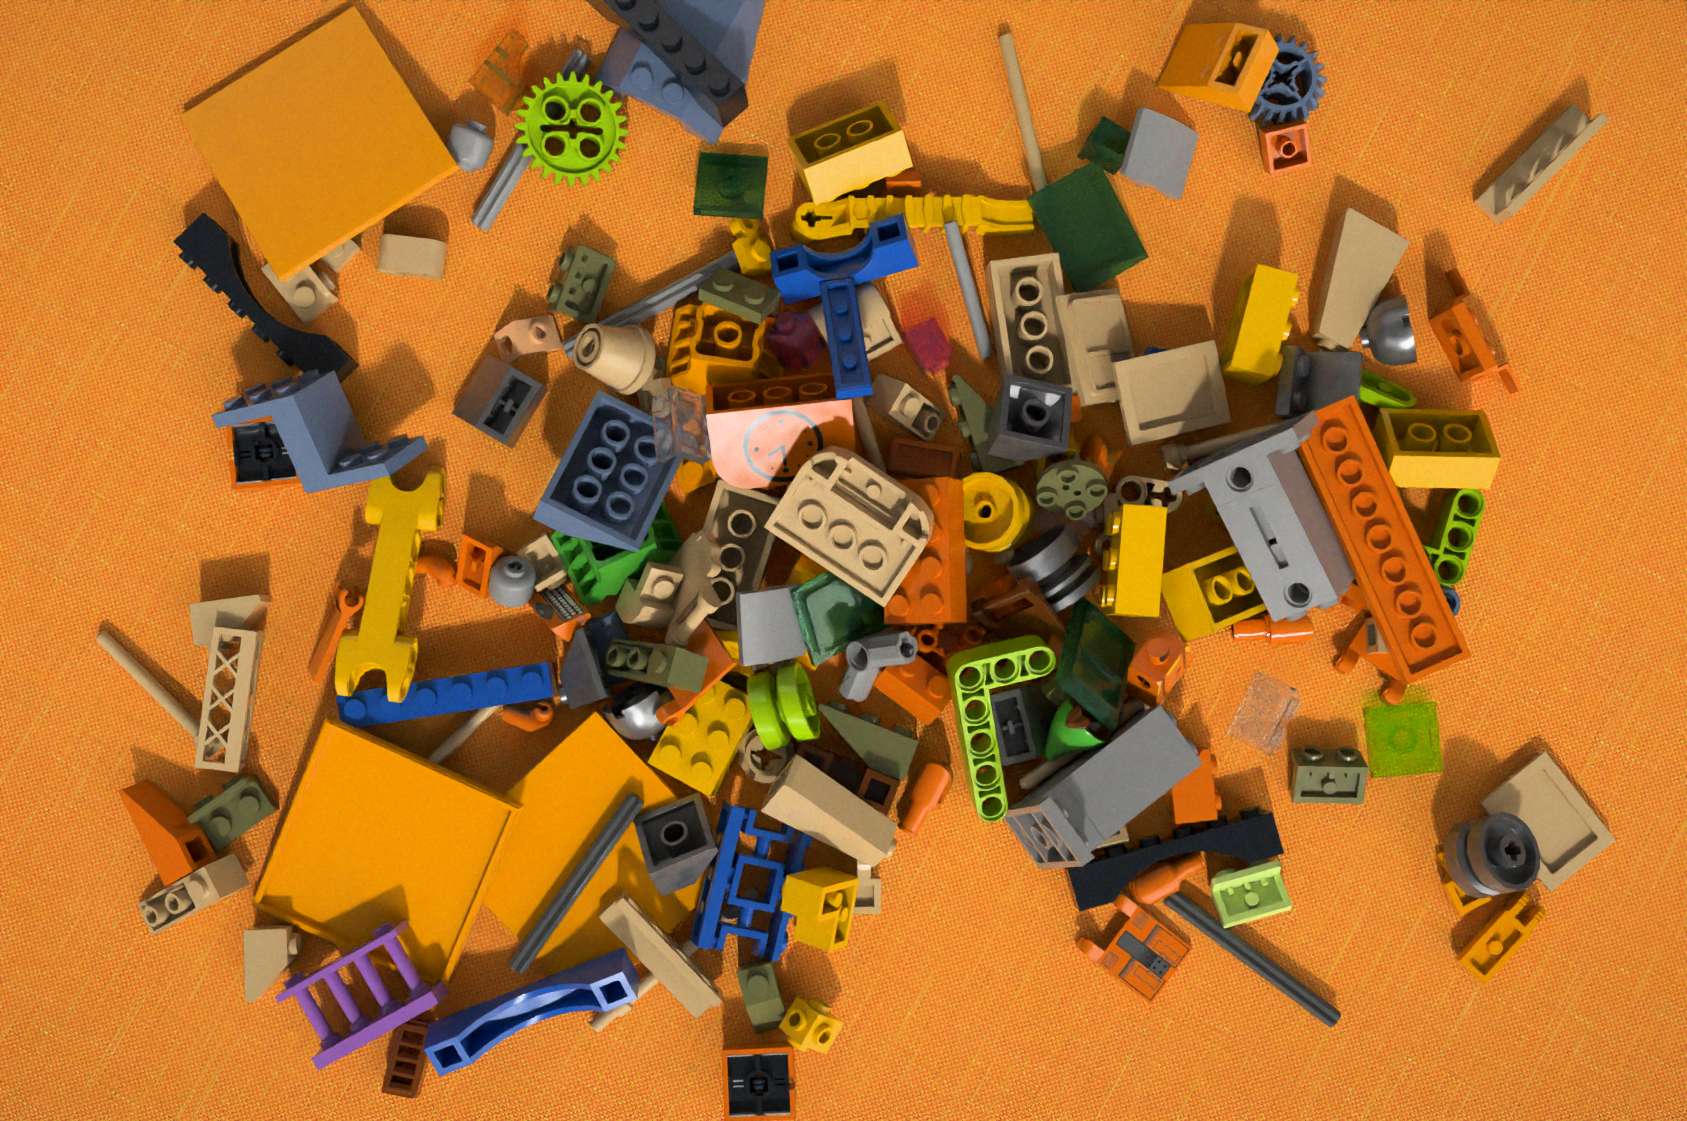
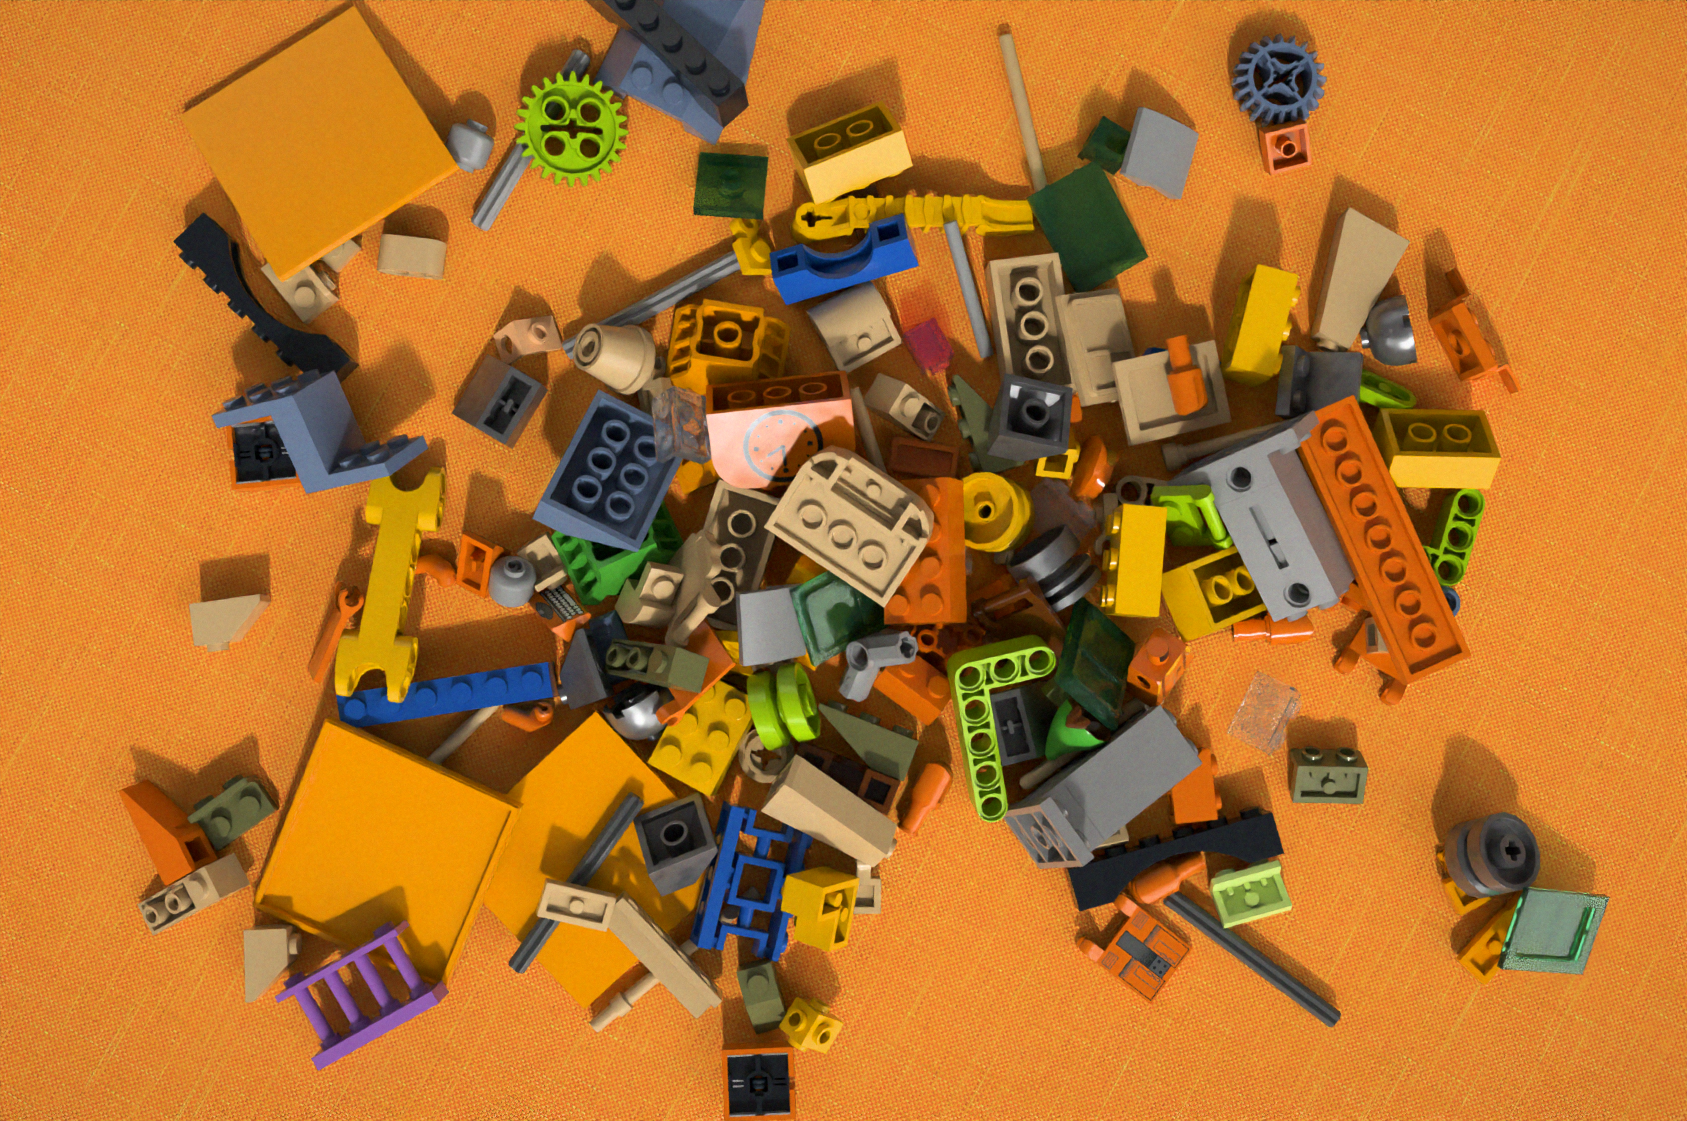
tan piece [96,631,224,759] -> none
tan fence [194,626,264,772] -> none
dark orange slope [381,1018,431,1099] -> none
blue arch [424,947,639,1076] -> none
clear yellow arch [469,27,529,116] -> none
olive bracket [546,244,617,325] -> none
olive bracket [698,266,781,325] -> none
clear pink brick [765,312,826,369] -> none
blue tile [819,277,873,400] -> none
orange tile [885,167,921,198] -> none
olive plate [1036,452,1108,520] -> none
light orange slope [1157,22,1279,113] -> none
clear neon green plate [1362,701,1443,778] -> none
tan fence [1474,103,1609,226] -> none
tan piece [1478,751,1615,892] -> none
none -> tan plate [536,878,617,932]
none -> lime plate [1150,485,1233,550]
none -> orange arm [1165,334,1208,415]
none -> clear green piece [1497,887,1610,975]

